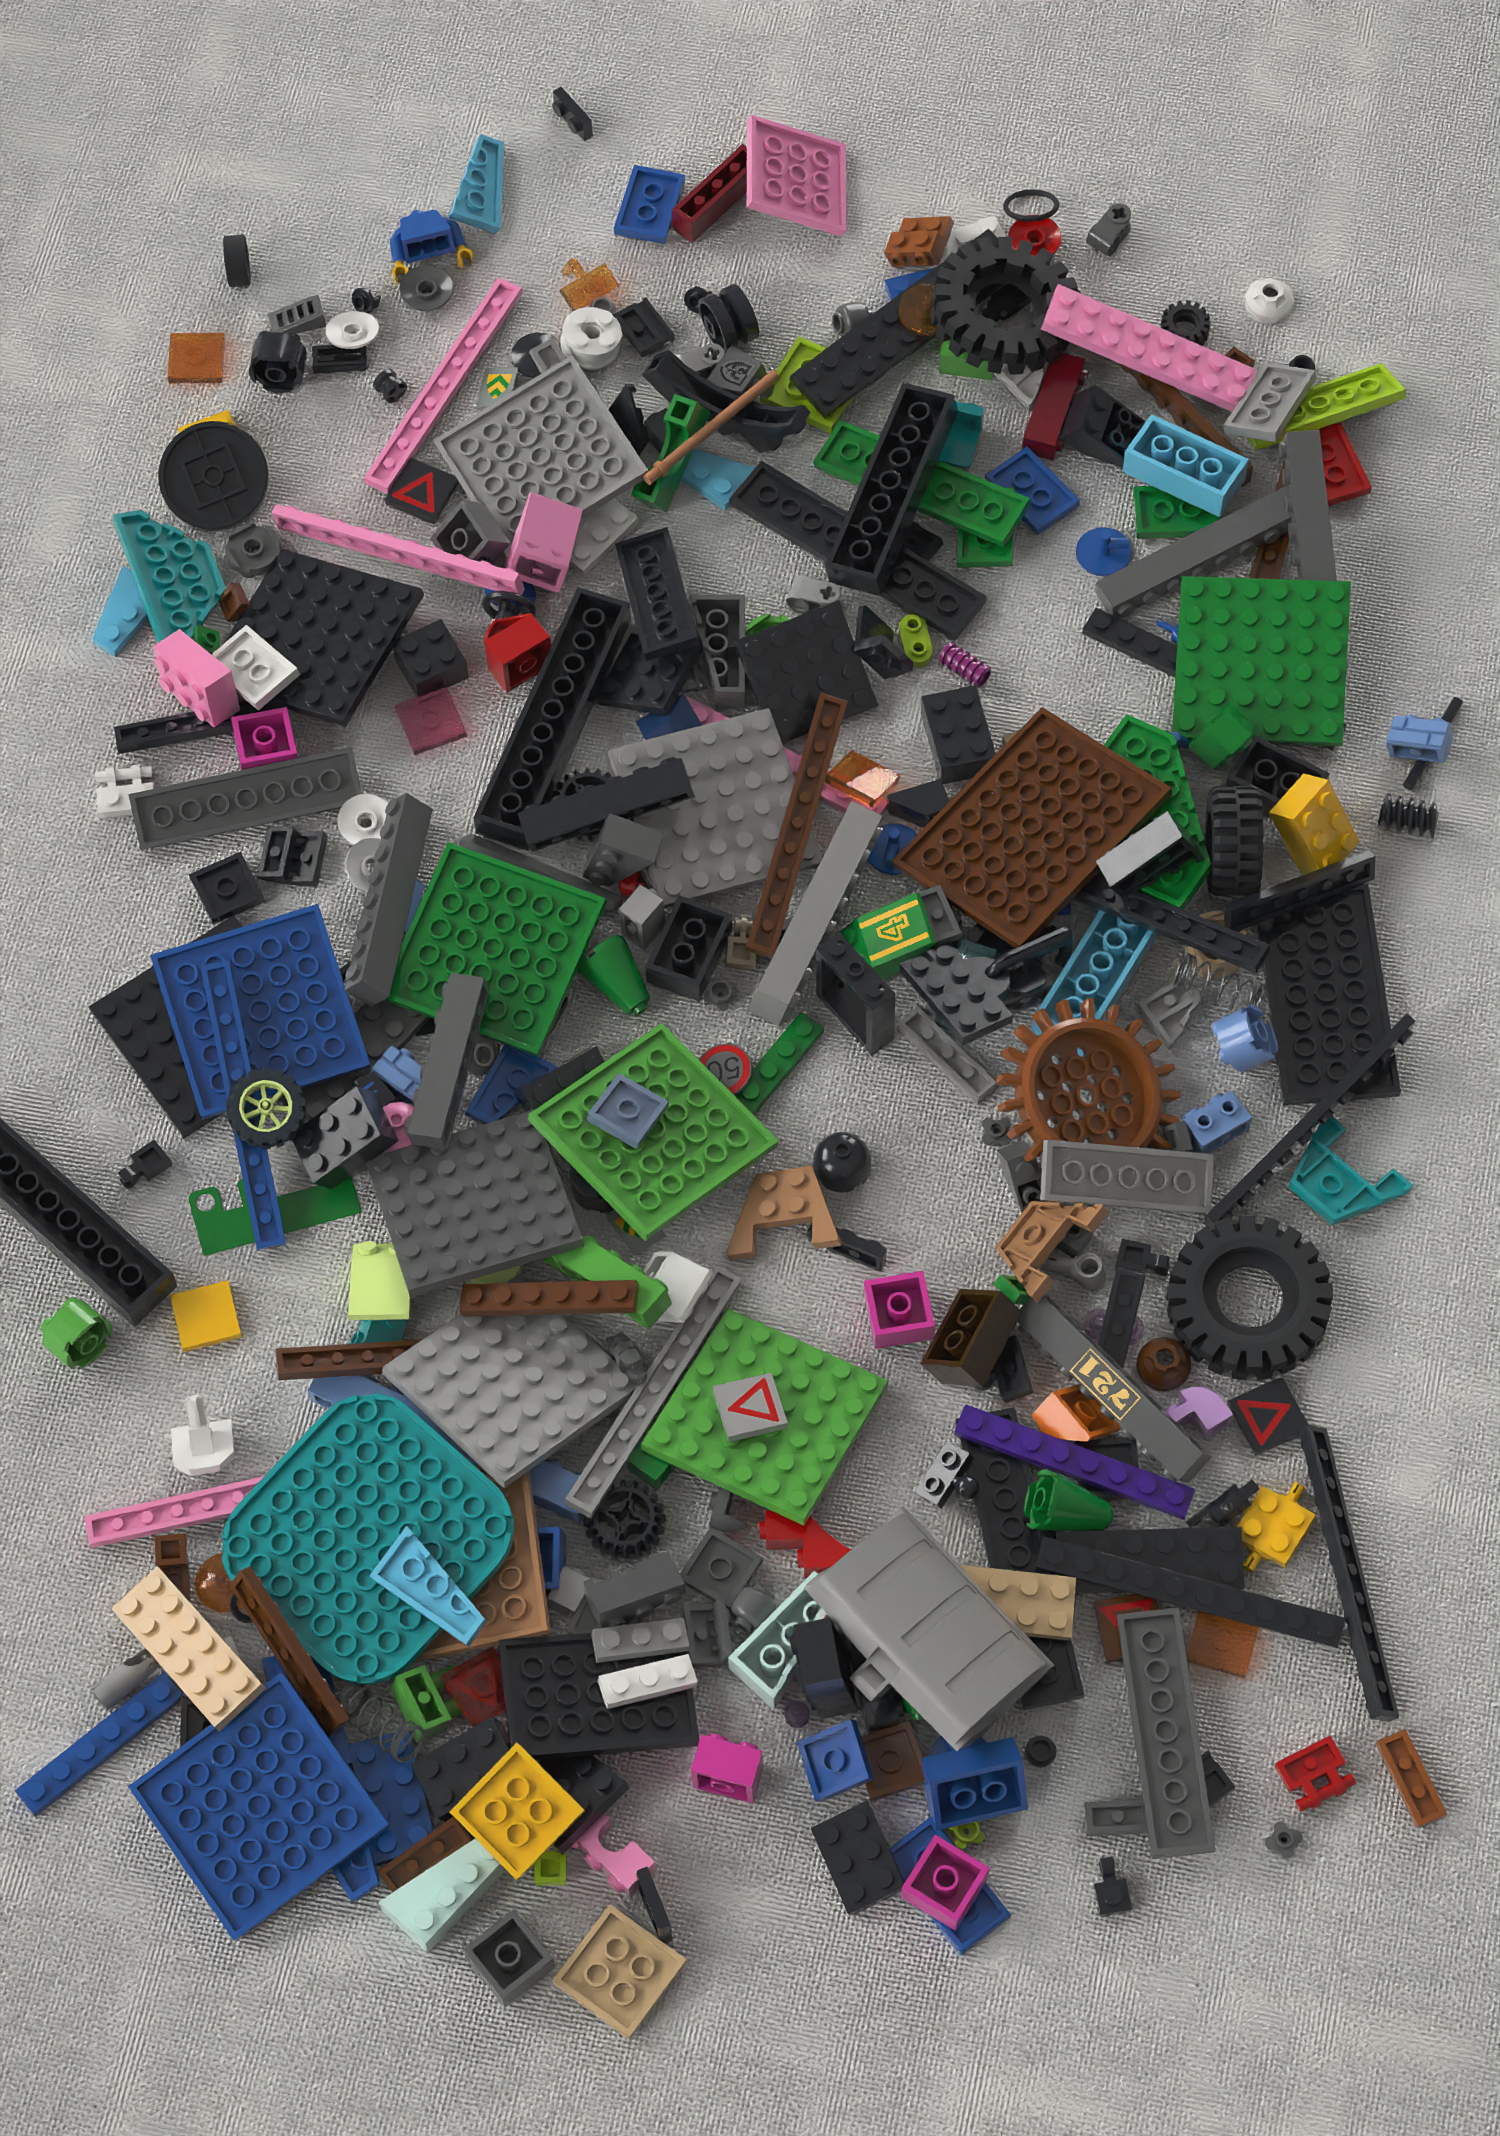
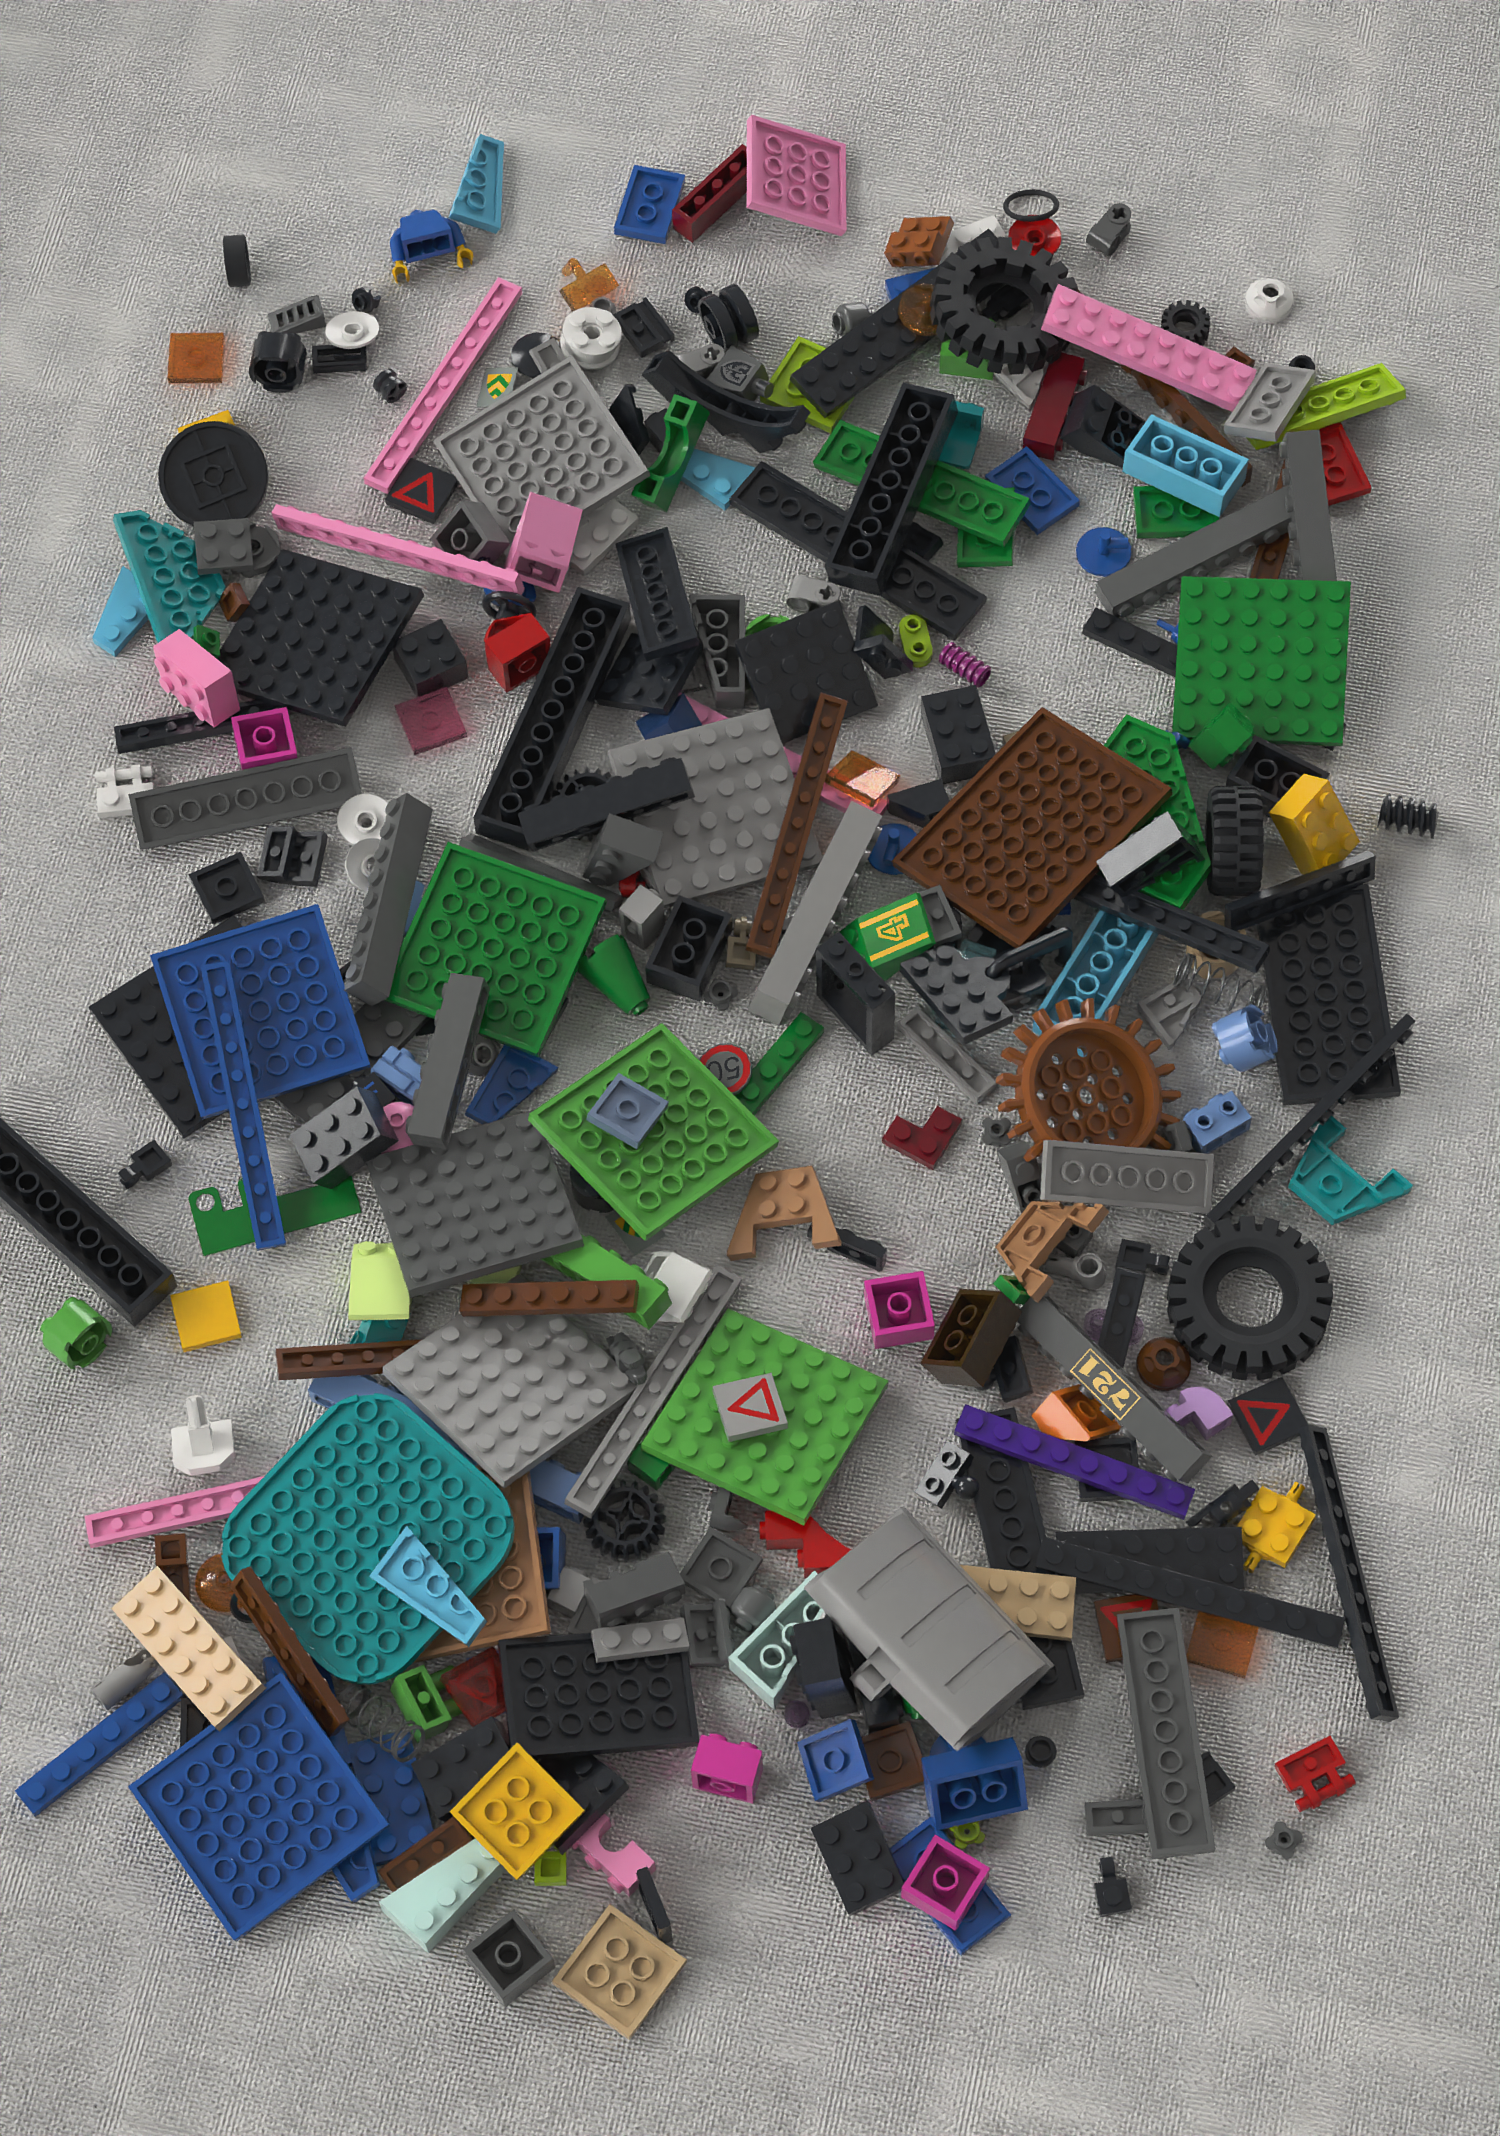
white plate [211,625,300,710] -> none
black wheel [226,1068,306,1149] -> none
dark grey dish [400,265,453,311] -> none
black arch [514,1046,605,1112] -> none
black plate [552,86,593,141] -> none
white plate [598,1654,697,1709] -> none
nougat bar [643,370,779,485] -> none
black cylinder [813,1132,871,1192] -> none
green cone [1024,1469,1113,1531] -> none
dark orange plate [1376,1729,1447,1829] -> none
medium blue brick [1386,715,1453,763] -> none
black bar [1403,697,1463,790] -> none
none -> dark grey plate [194,518,254,577]
none -> dark red plate [882,1106,963,1170]

